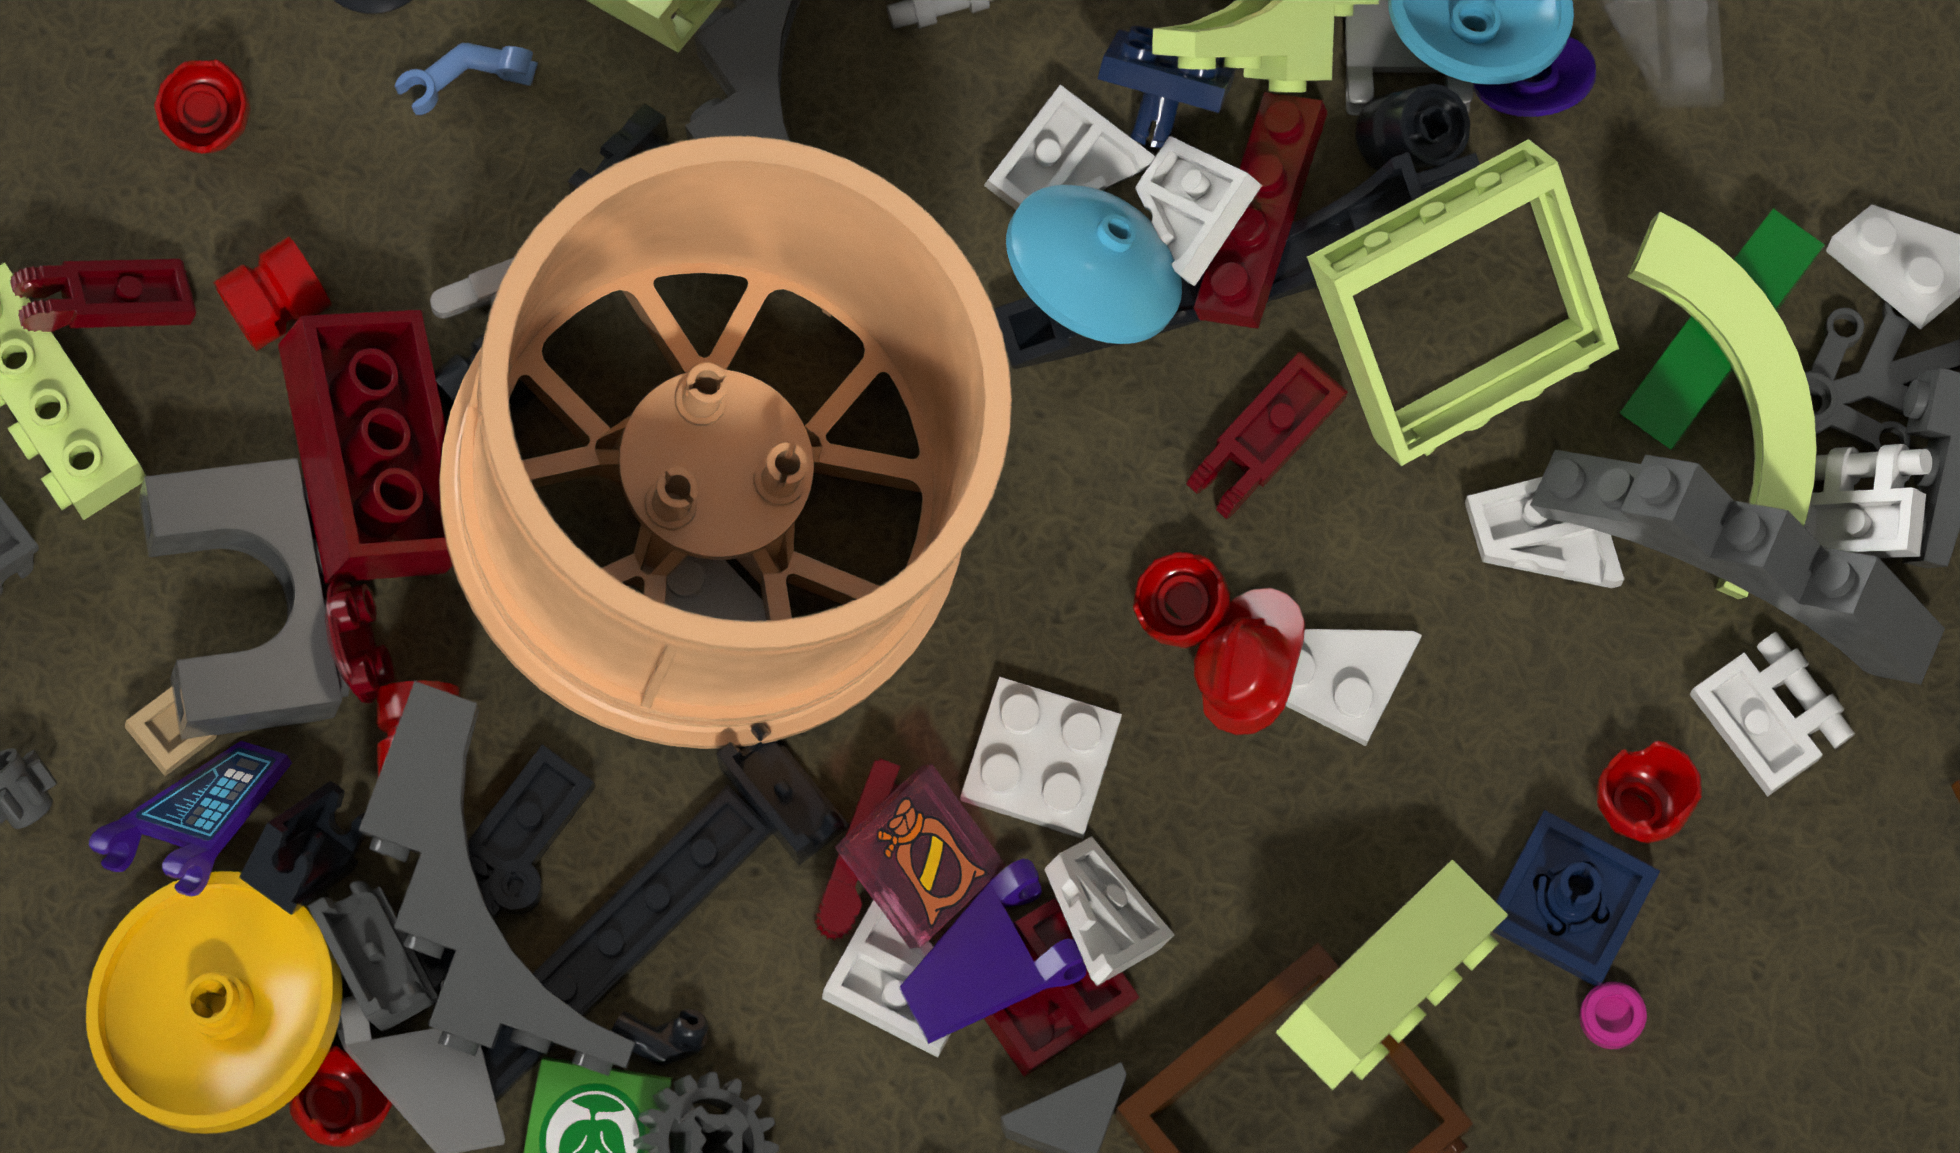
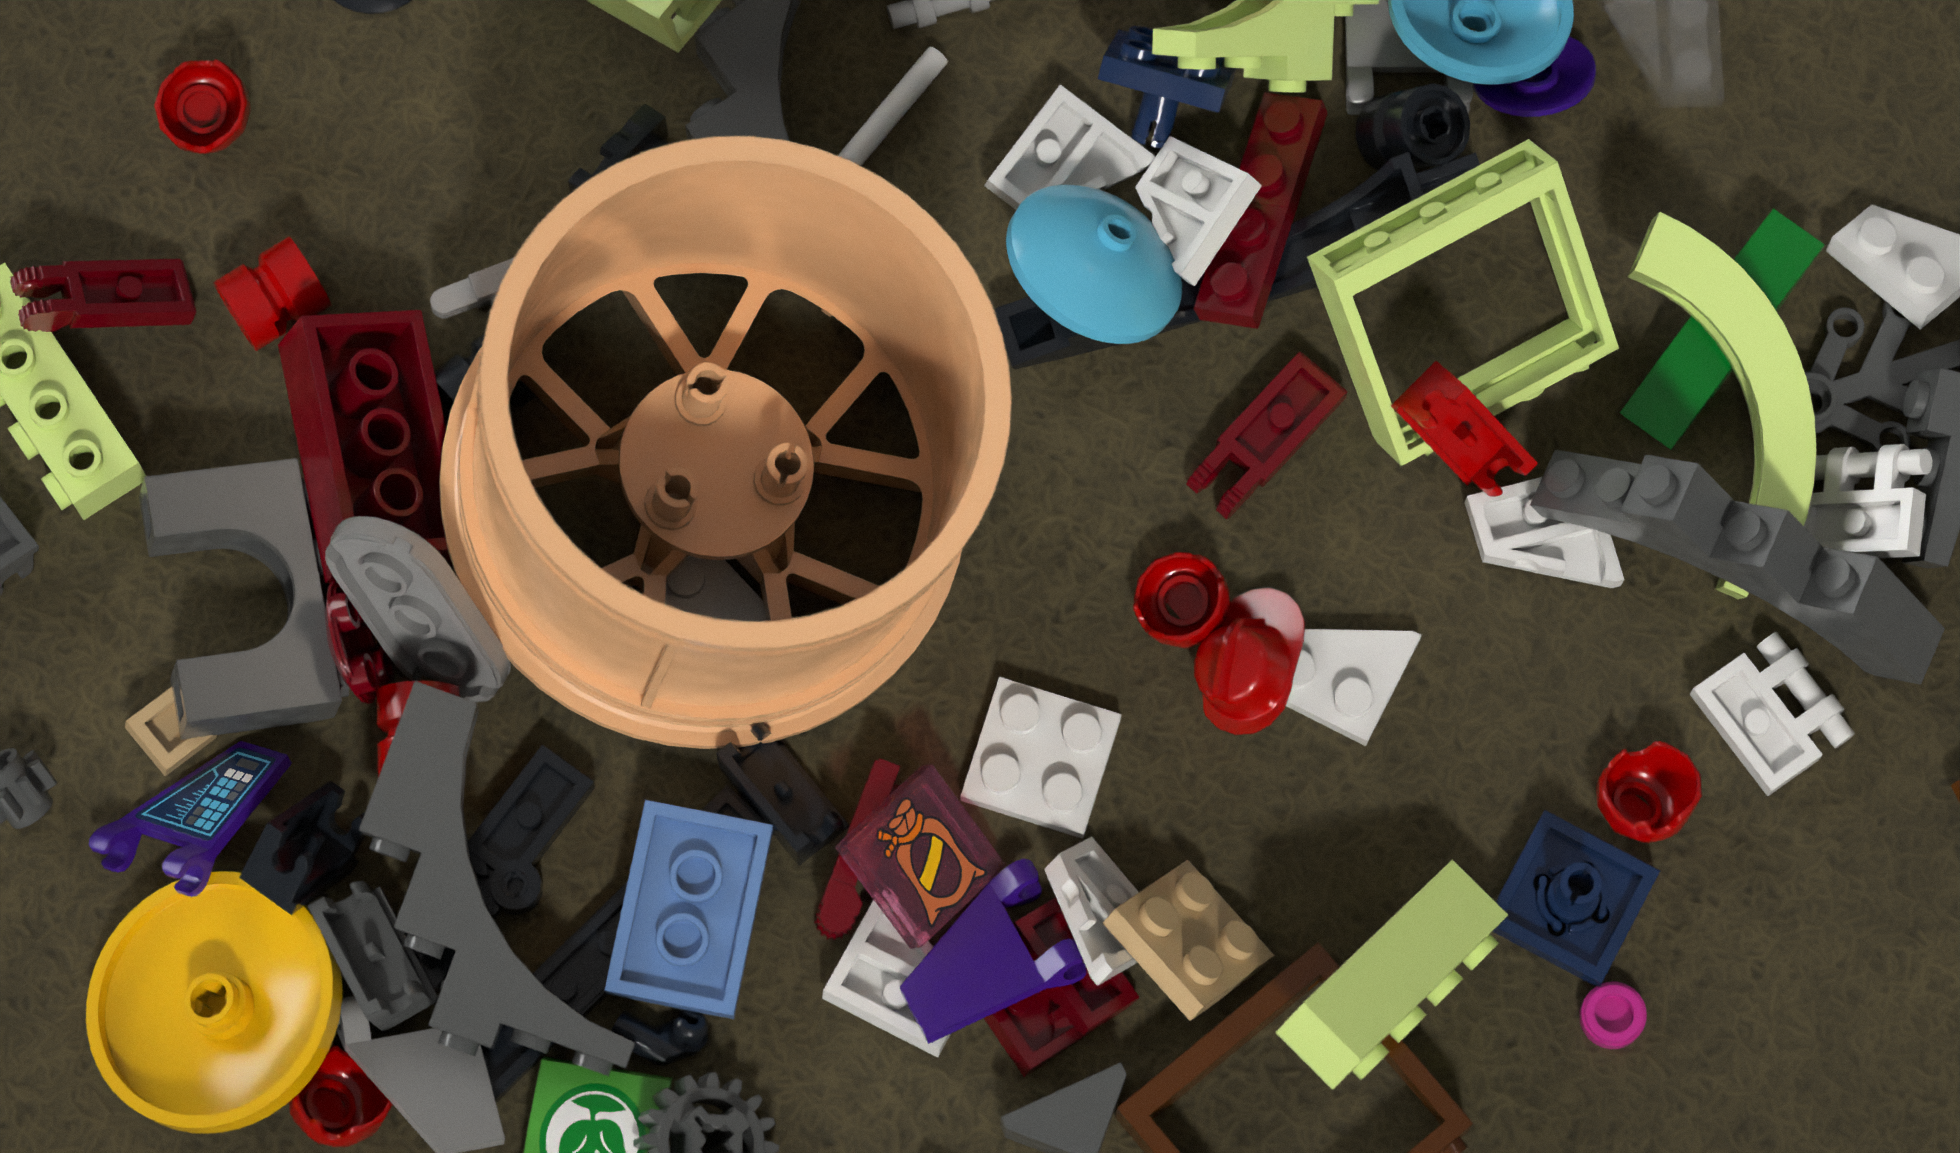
medium blue arm [395,43,537,115] -> none
none -> light grey tile [325,516,511,703]
none -> medium blue plate [604,800,773,1019]
none -> white bar [838,46,948,166]
none -> tan plate [1103,860,1275,1021]
none -> red hinge [1391,361,1538,497]

